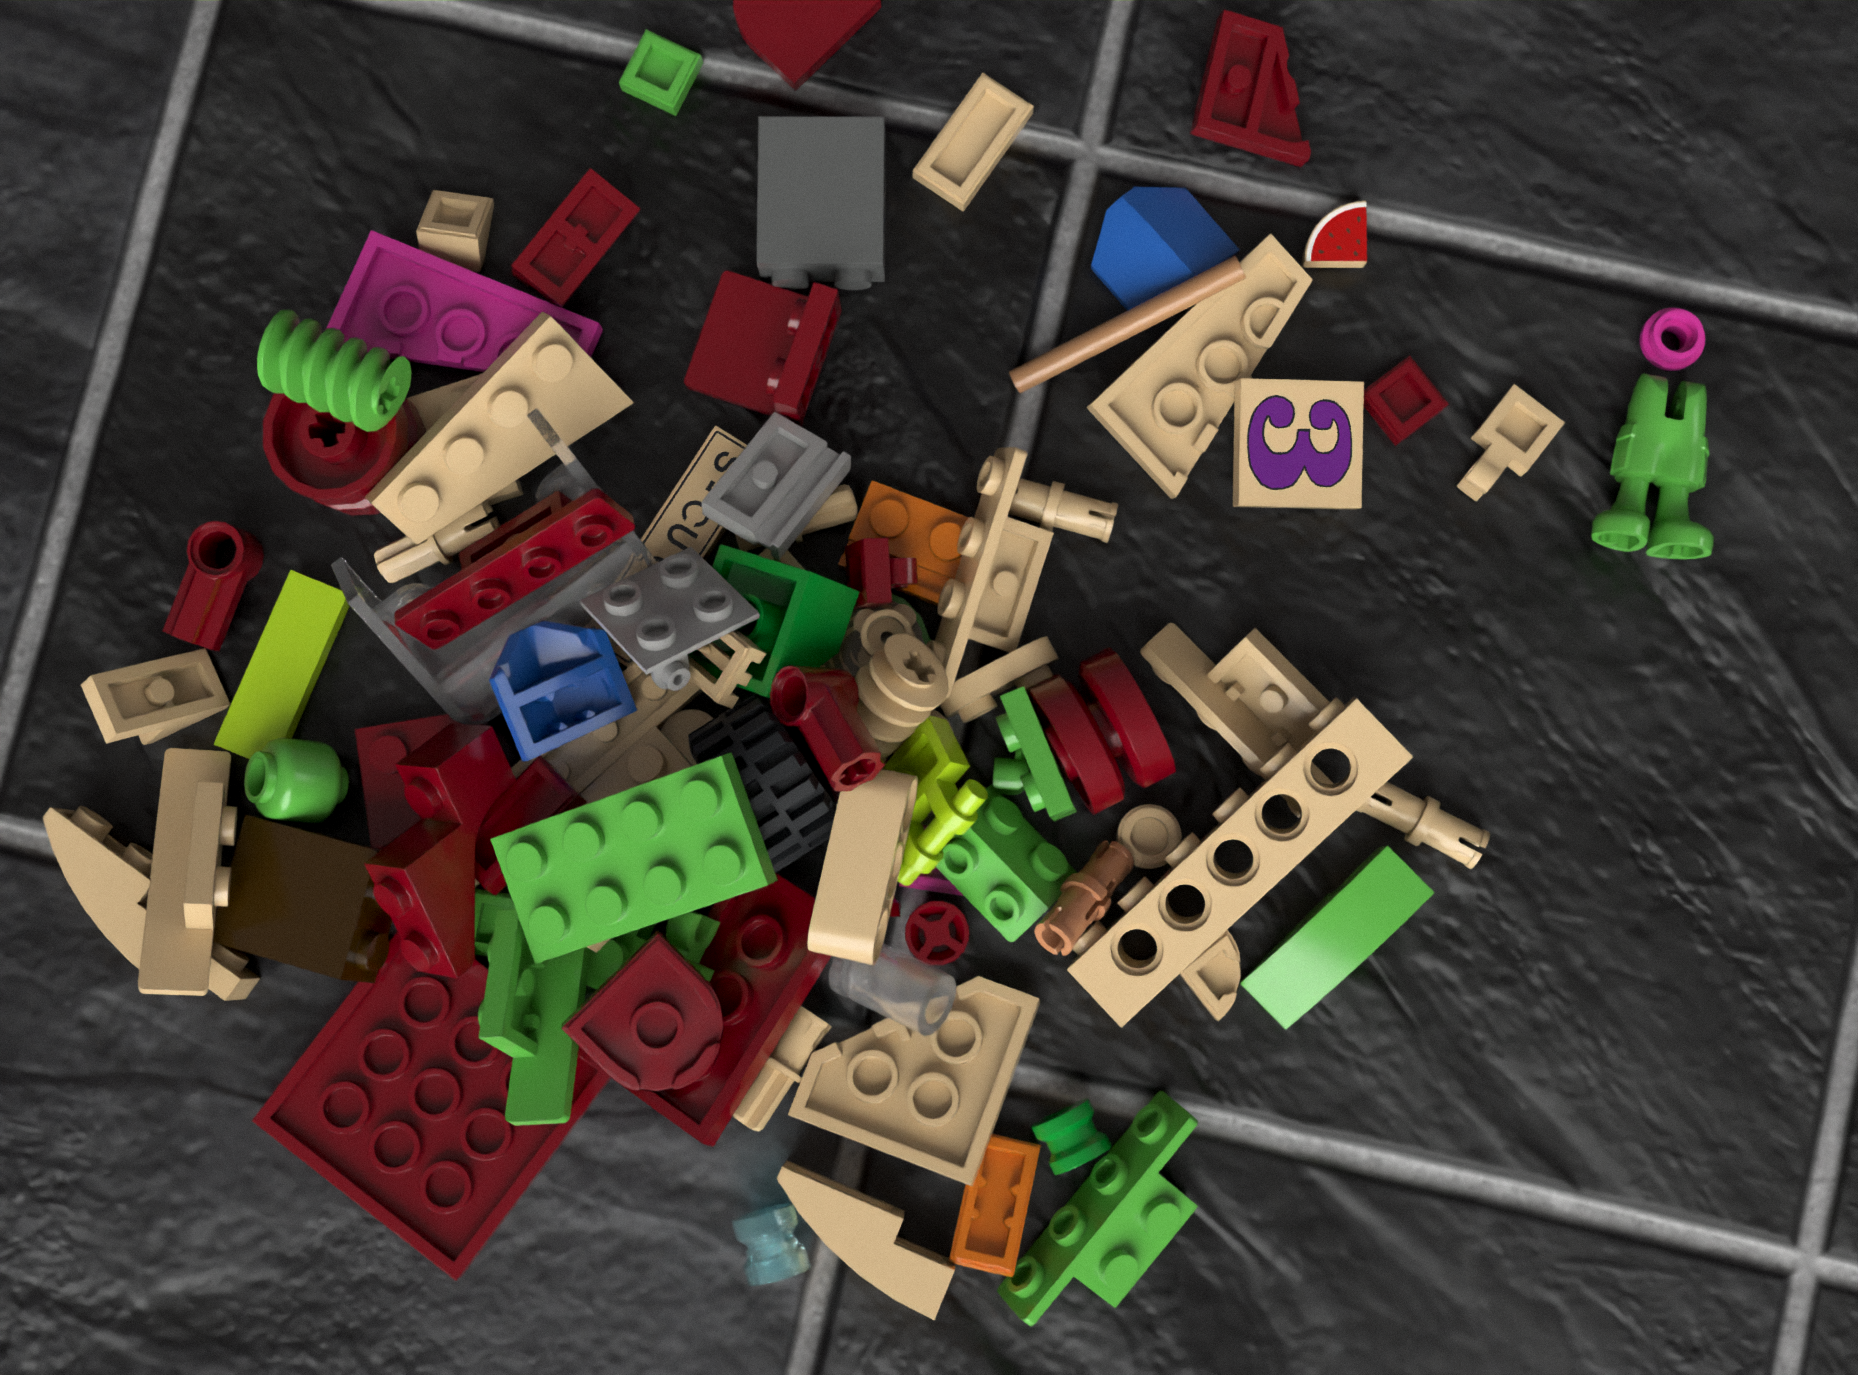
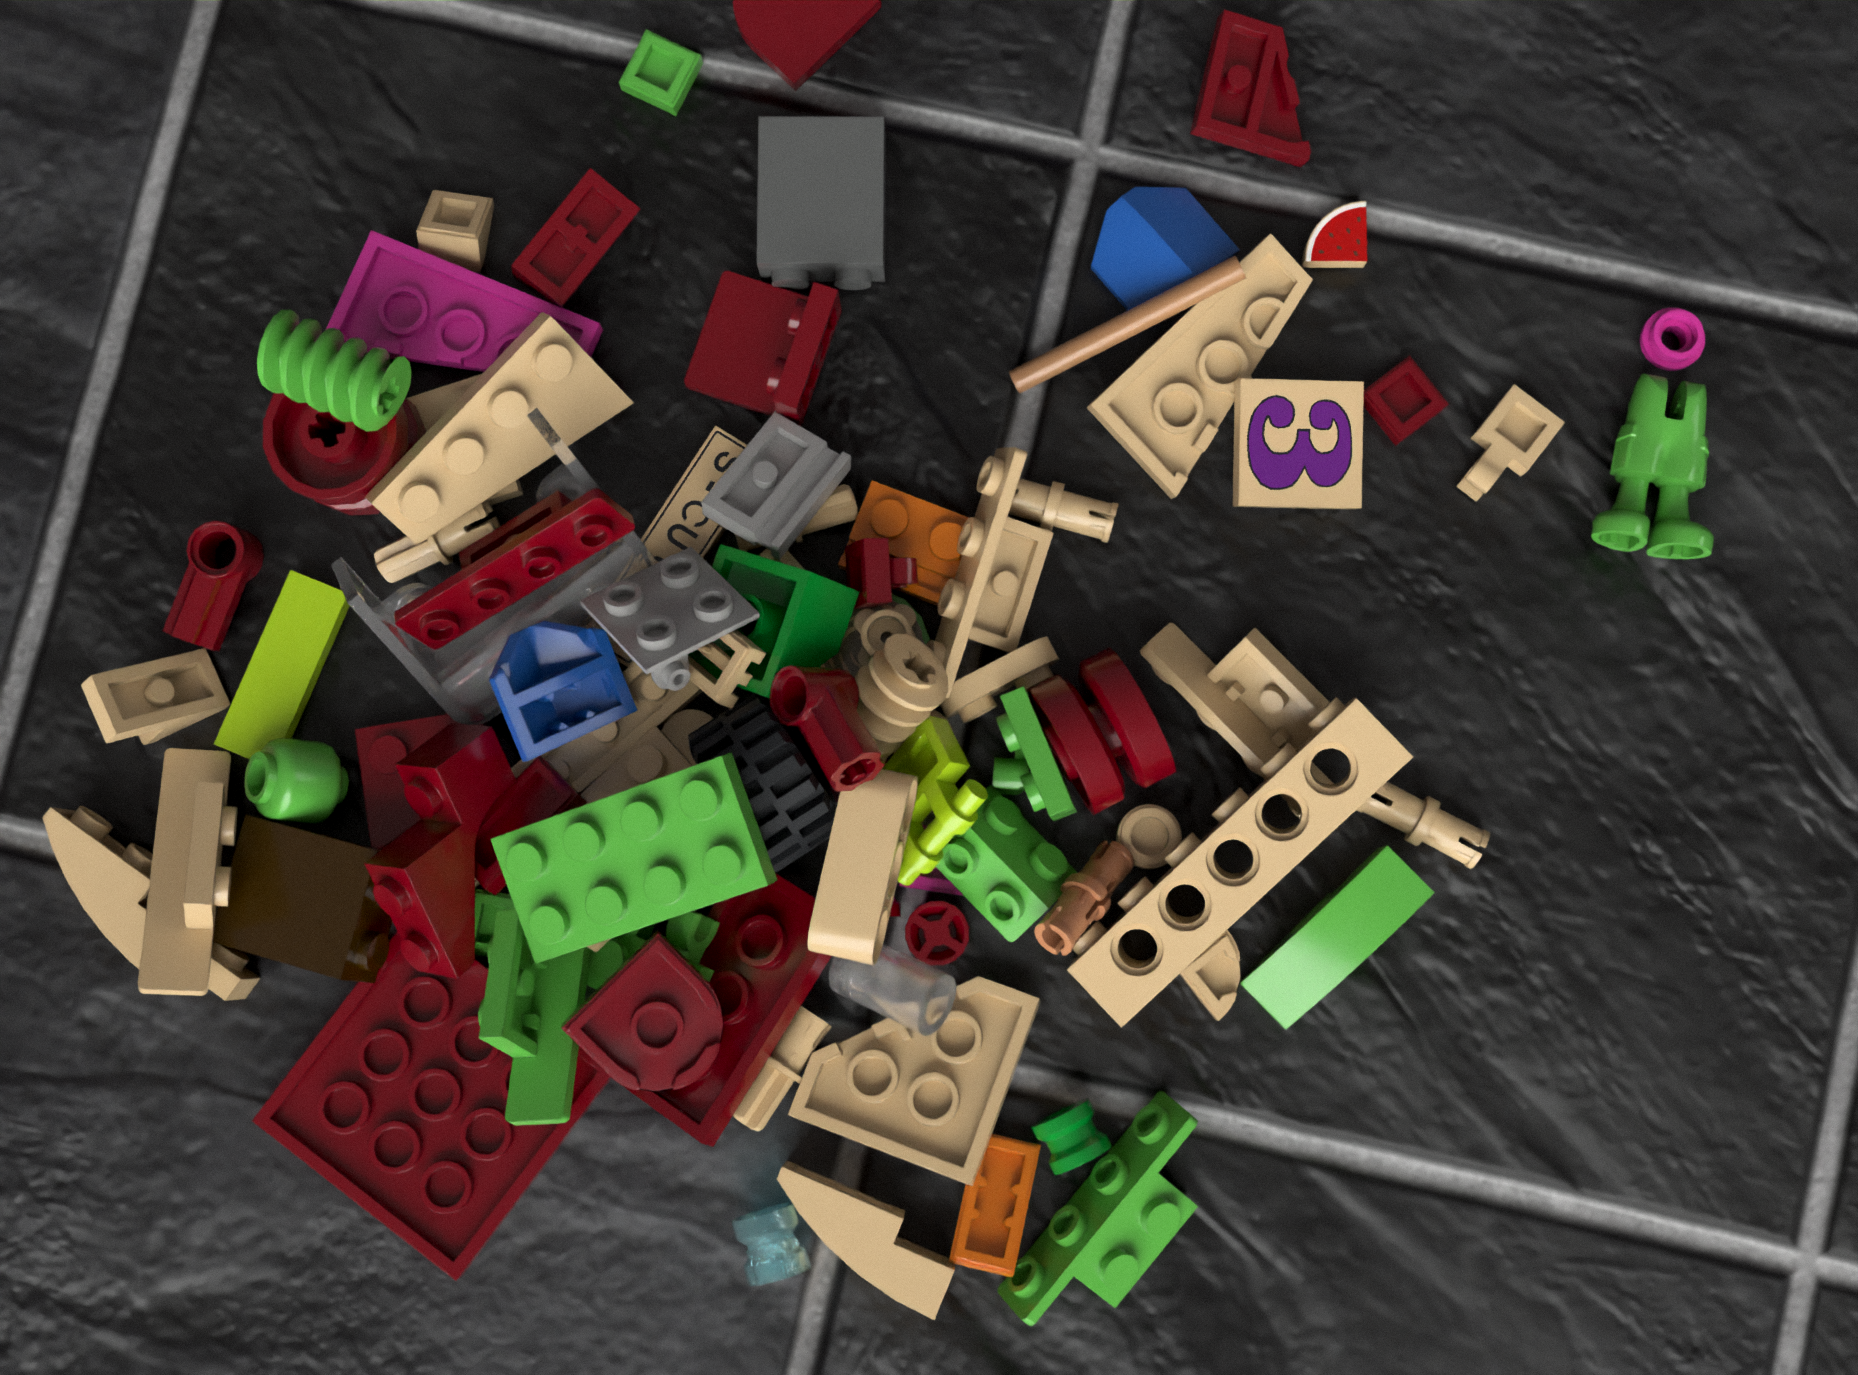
tan tile [913,73,1034,212] -> none

